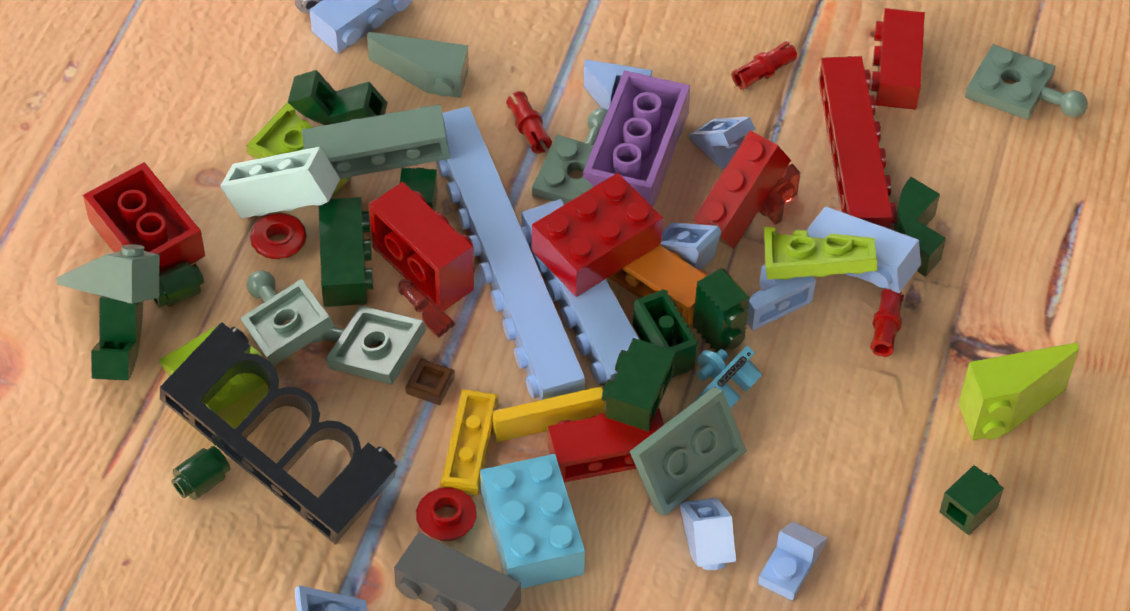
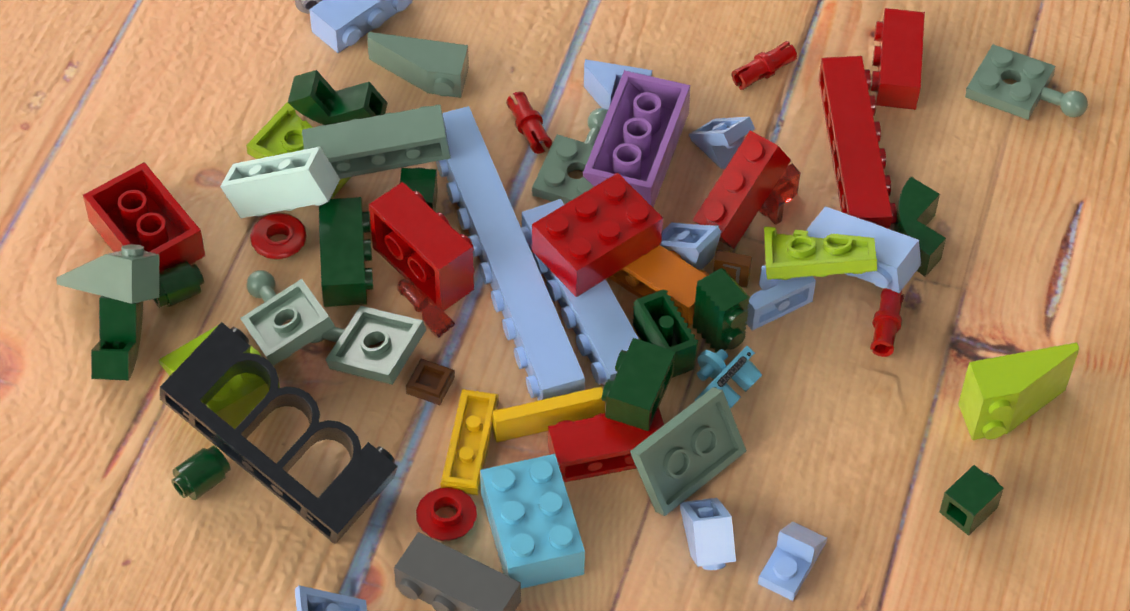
none -> reddish brown tile [713,250,752,288]

